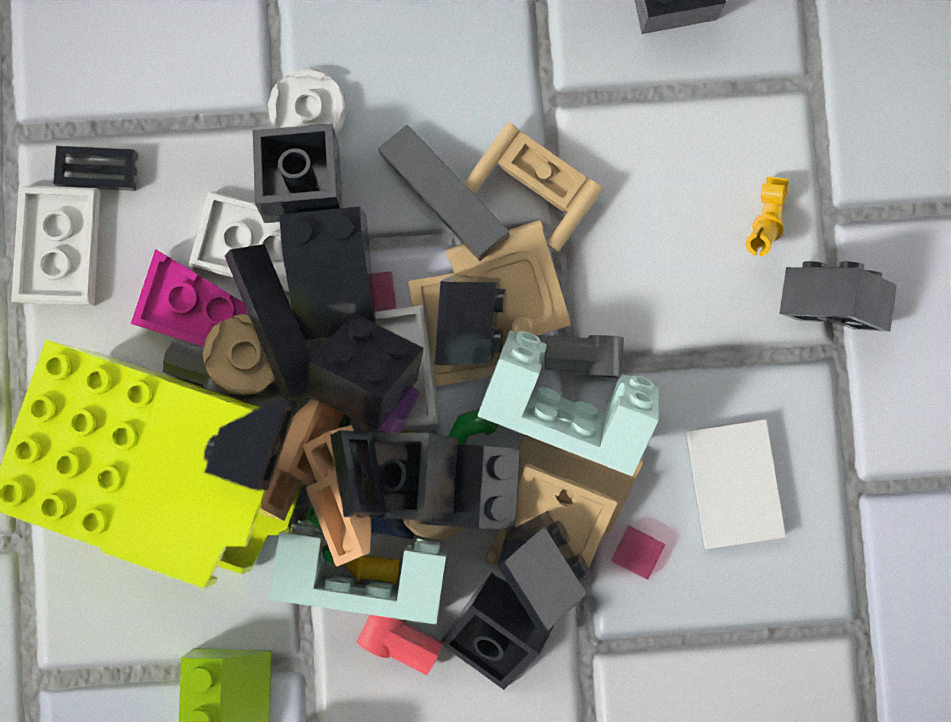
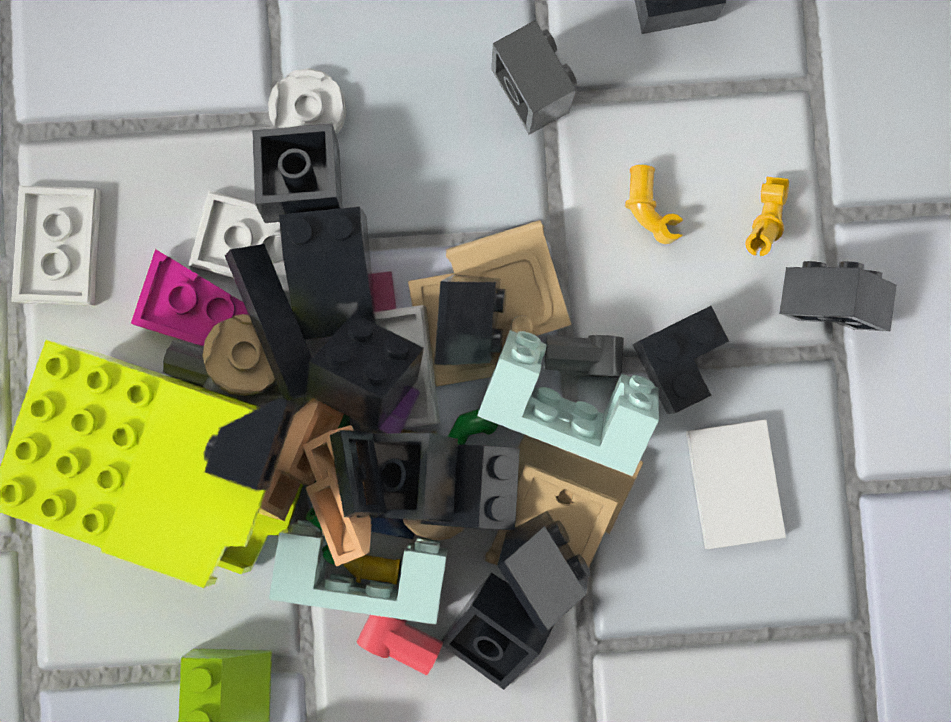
black tile [53,146,138,191] -> none
tile [378,124,510,261] -> none
tan plate [464,122,603,253] -> none
clear pink tile [611,525,666,580] -> none
none -> dark grey brick [491,20,577,135]
none -> yellow piece [625,165,683,244]
none -> black brick [632,306,730,414]

